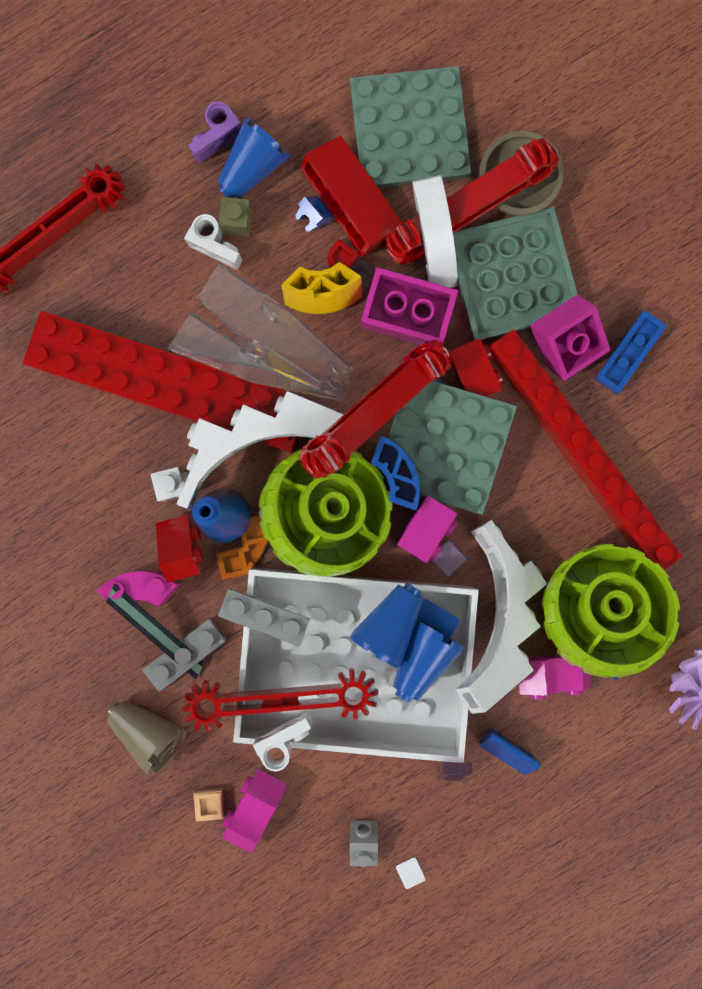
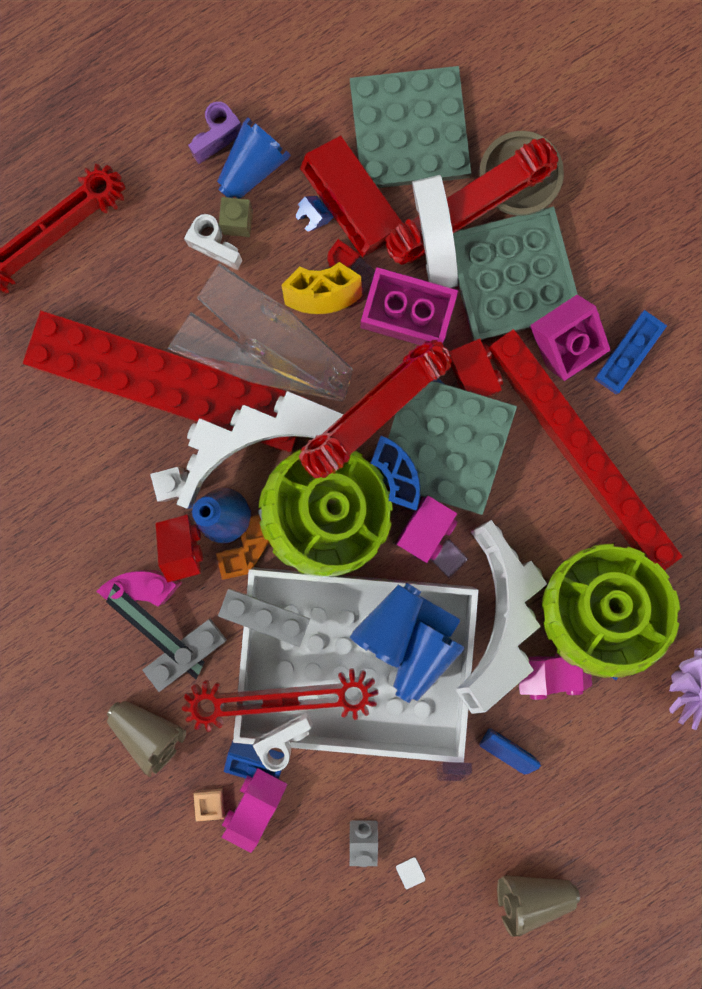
none -> blue slope [223,741,284,779]
none -> dark tan cone [497,875,580,937]

